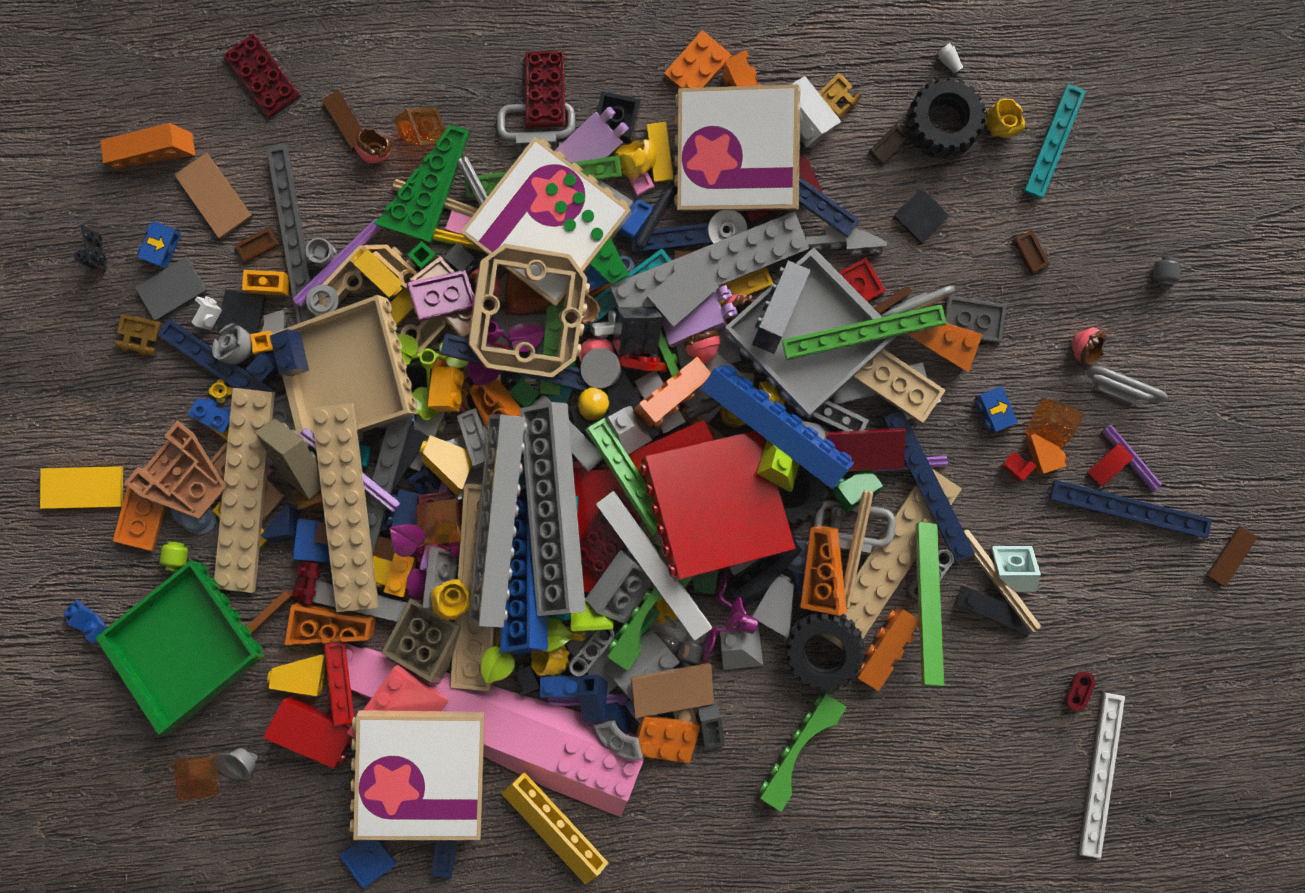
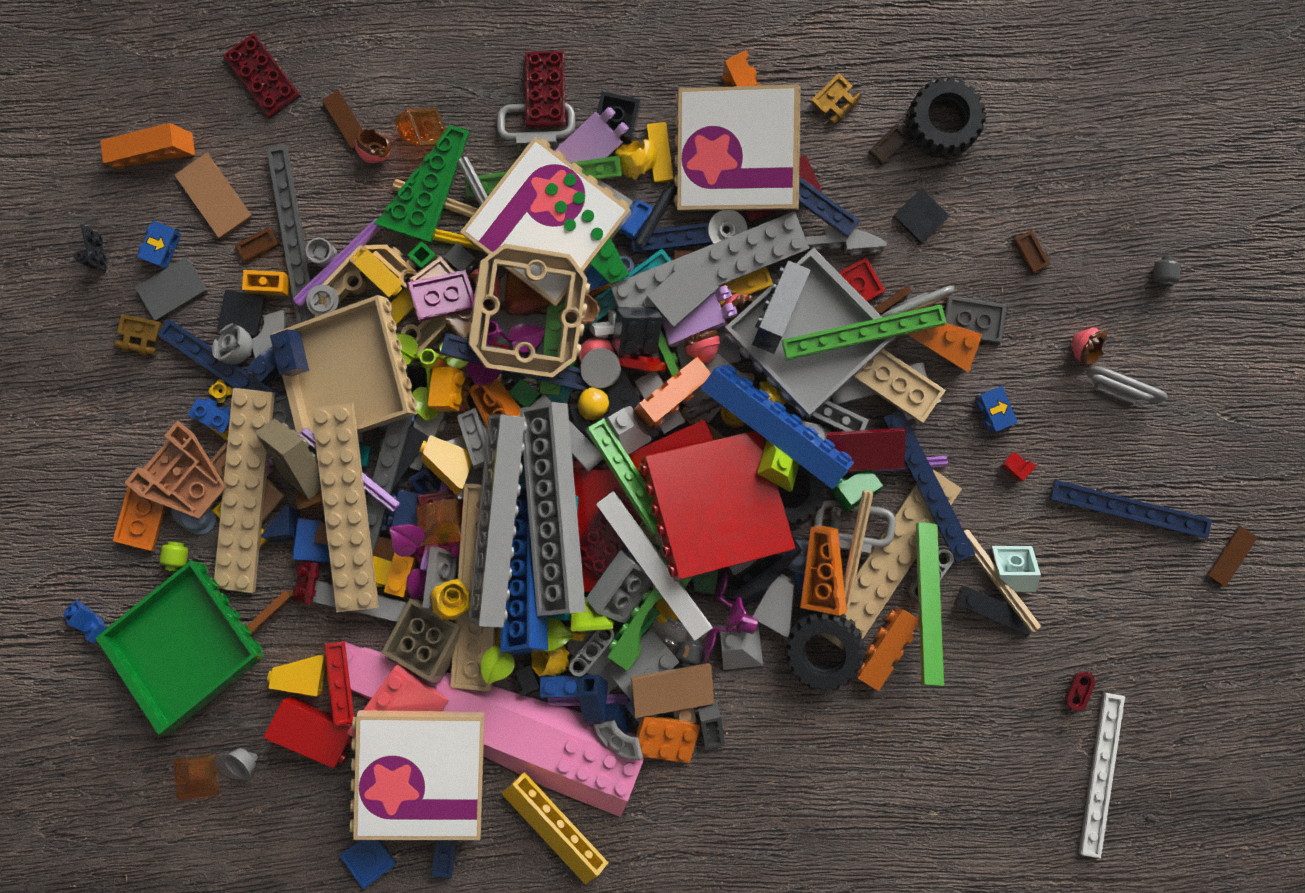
yellow tile [40,467,123,509] -> none
white bracket [192,297,222,330] -> none
light orange slope [250,331,273,354] -> none
orange wedge [285,602,377,645] -> none
bright pink tile [445,211,471,235] -> none
bright pink tile [628,171,655,197] -> none
orange plate [664,30,732,88] -> none
bright green arch [758,692,847,812] -> none
slope [791,76,842,148] -> none
white cone [937,43,963,74] -> none
yellow hair [985,98,1025,138] -> none
teal plate [1023,84,1086,199] -> none
clear orange slope [1024,398,1085,450] -> none
orange slope [1026,434,1067,474] -> none
red slope [1088,443,1133,486] -> none
medium lavender axle [1102,425,1161,491] -> none

